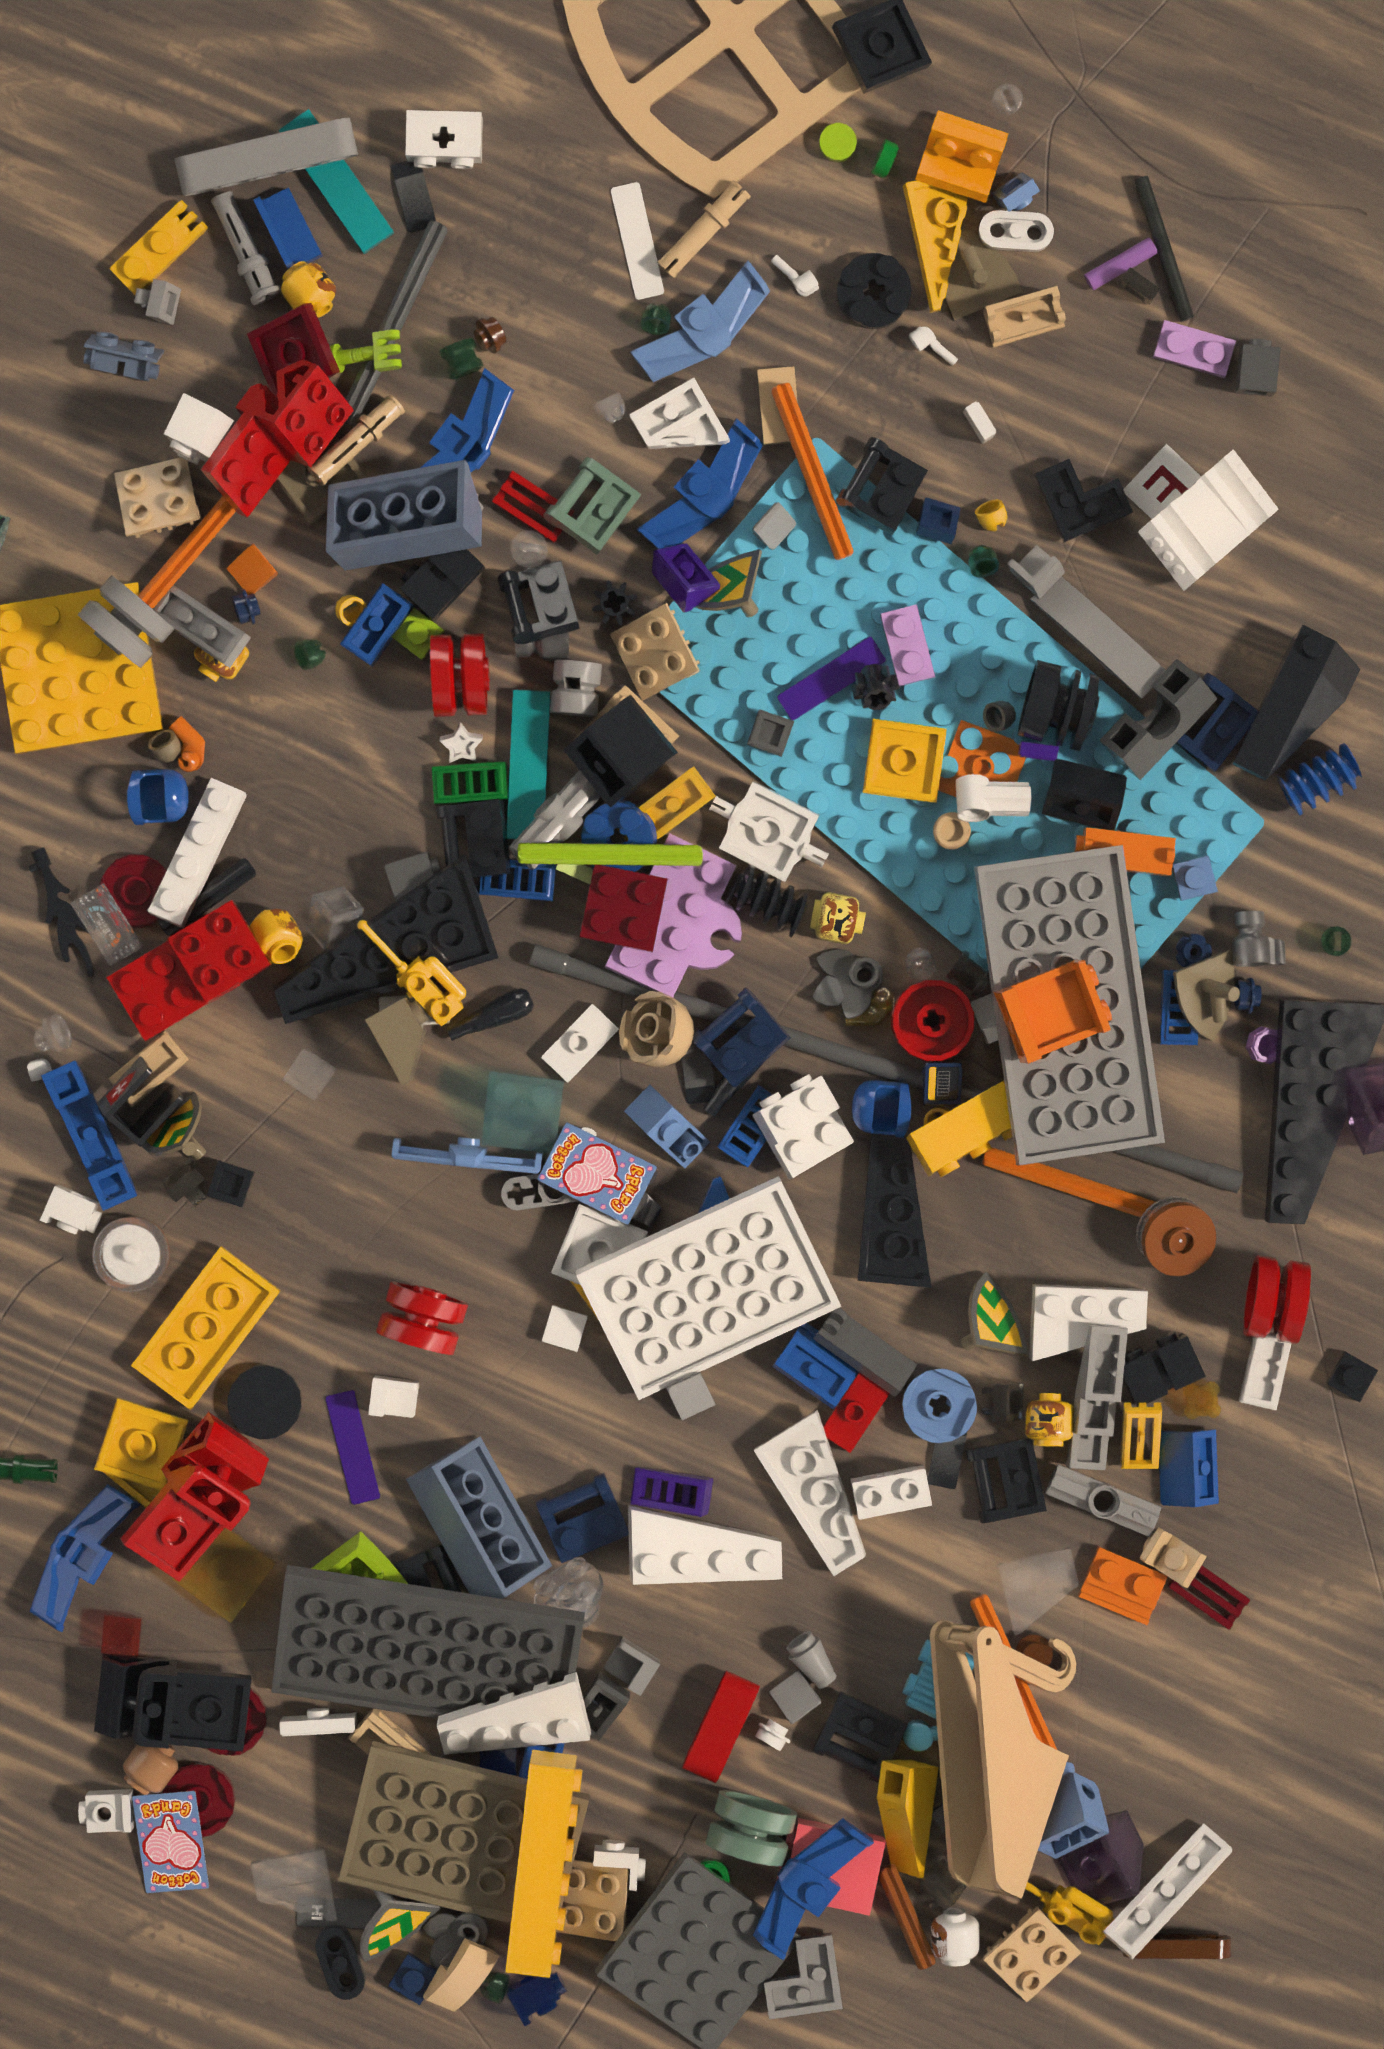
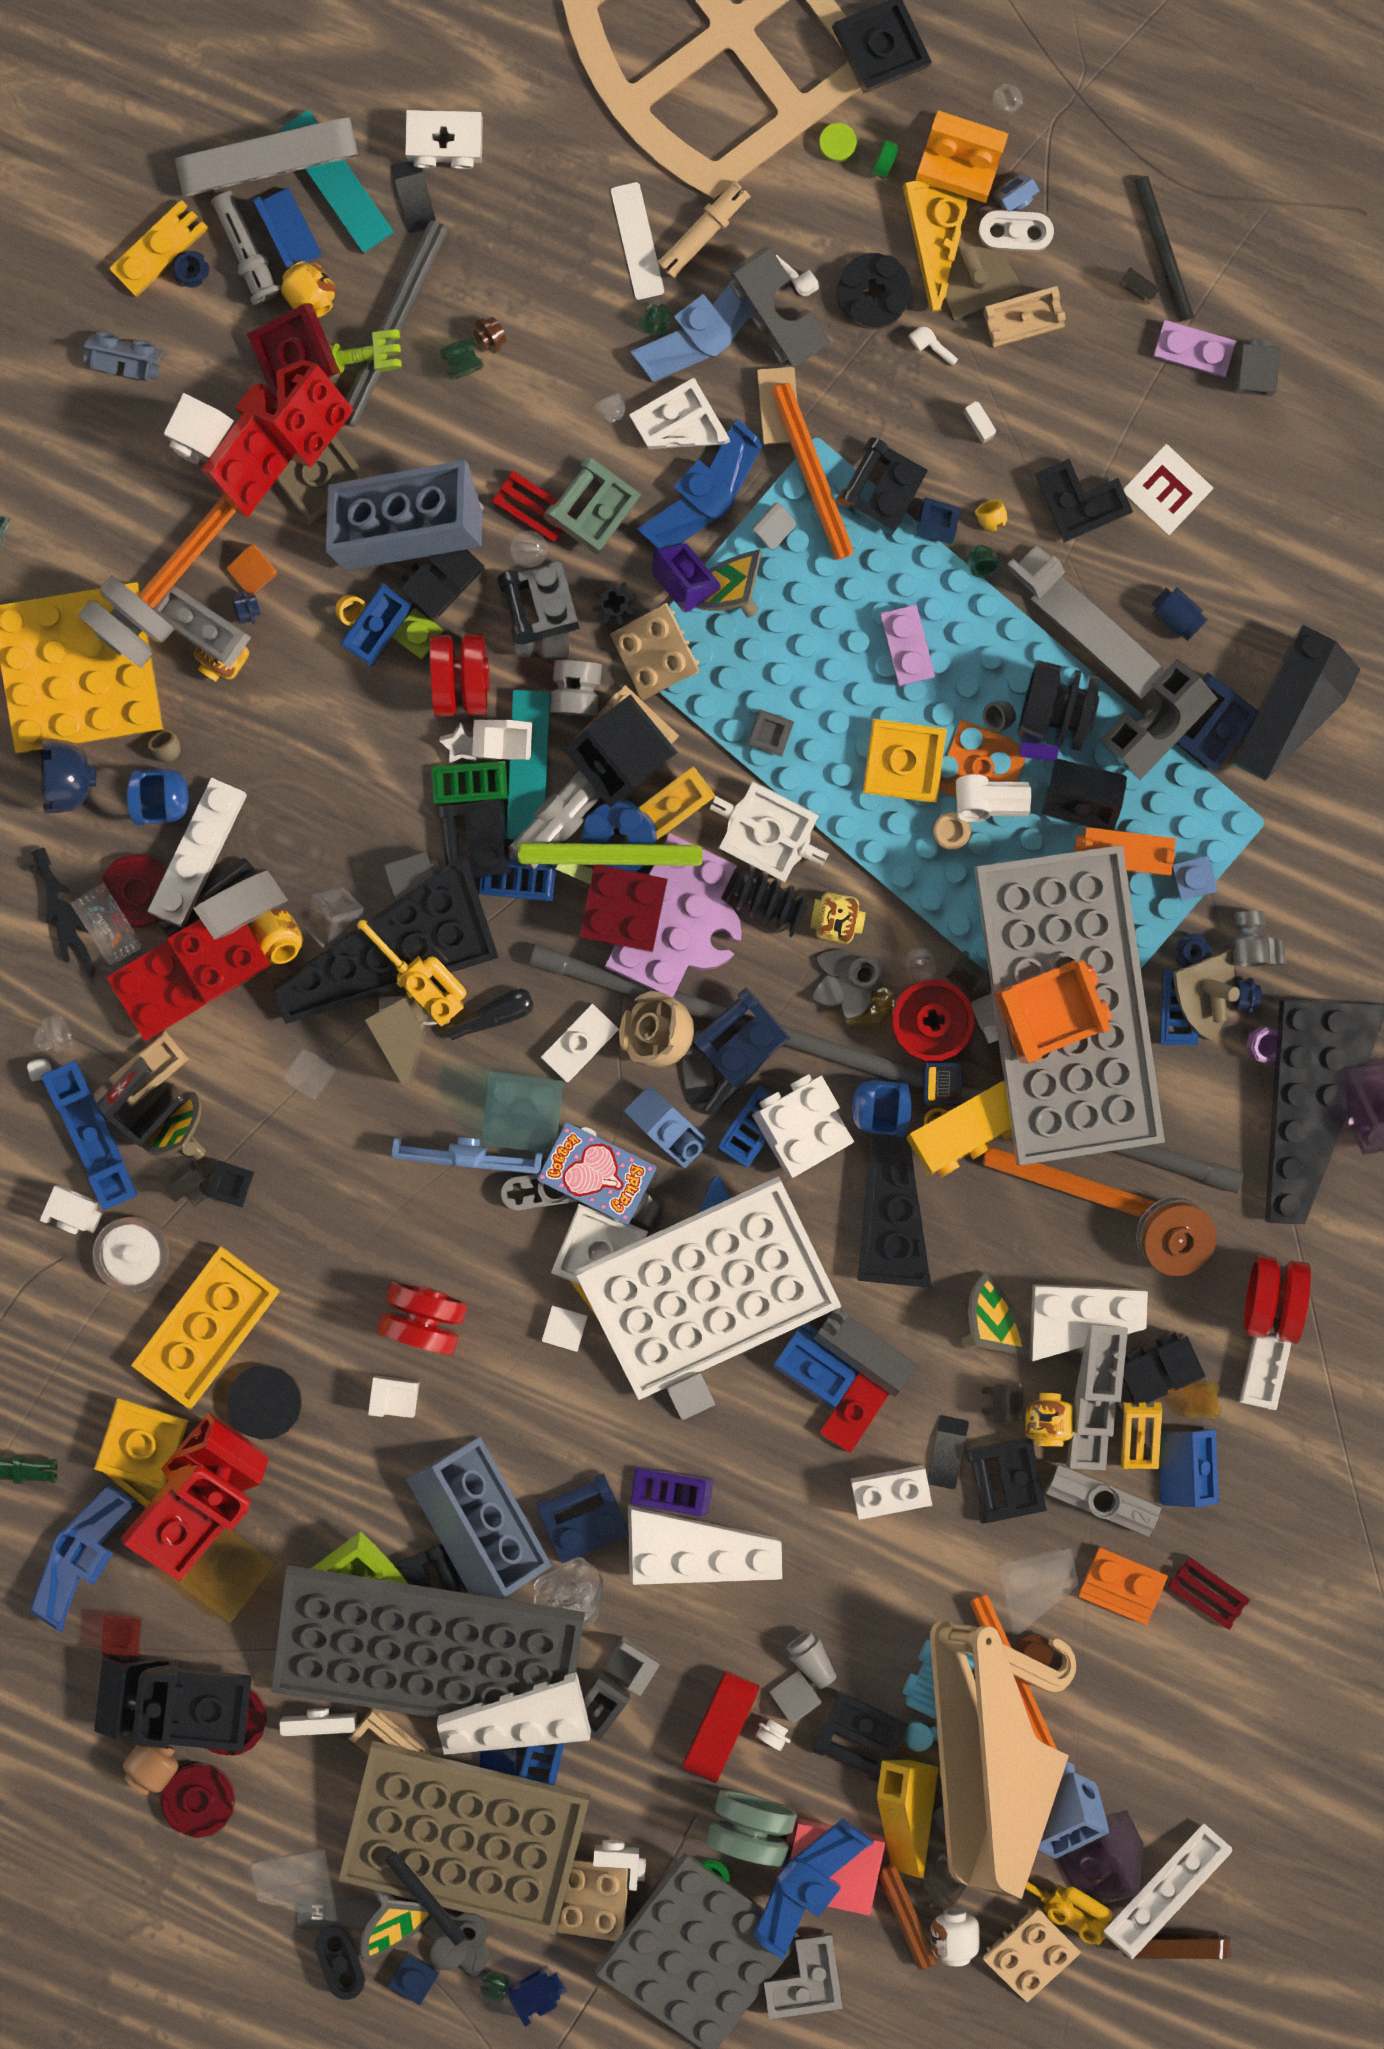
white brick [78,1789,135,1833] -> none
tan hinge [114,457,201,538] -> none
sticker [132,1791,209,1893] -> none
light grey tile [134,279,181,325] -> none
orange arm [169,716,205,772] -> none
clear green hinge [294,638,326,670] -> none
tan pin [307,395,405,486] -> none
dark purple sticker [326,1390,380,1505] -> none
blue plate [420,368,515,472] -> none
tan slope [423,1938,499,2012] -> none
yellow brick [505,1750,583,1978] -> none
white wing [754,1410,866,1576] -> none
dark purple sticker [777,637,886,720] -> none
black gear [852,664,899,710] -> none
medium blue plate [902,1369,977,1443] -> none
medium lavender piece [1084,237,1158,291] -> none
white slope [1138,449,1279,591] -> none
tan bracket [1140,1528,1207,1588] -> none
blue piece [1277,743,1362,816] -> none
clear green hinge [1321,926,1352,956] -> none
black plate [1326,1351,1378,1402] -> none
none -> dark blue cylinder [41,739,96,813]
none -> dark blue plate [173,251,209,288]
none -> light grey slope [193,870,288,940]
none -> black bar [384,1851,467,1946]
none -> white panel [472,720,532,760]
none -> dark grey arch [728,246,831,367]
none -> dark blue brick [1151,587,1208,641]

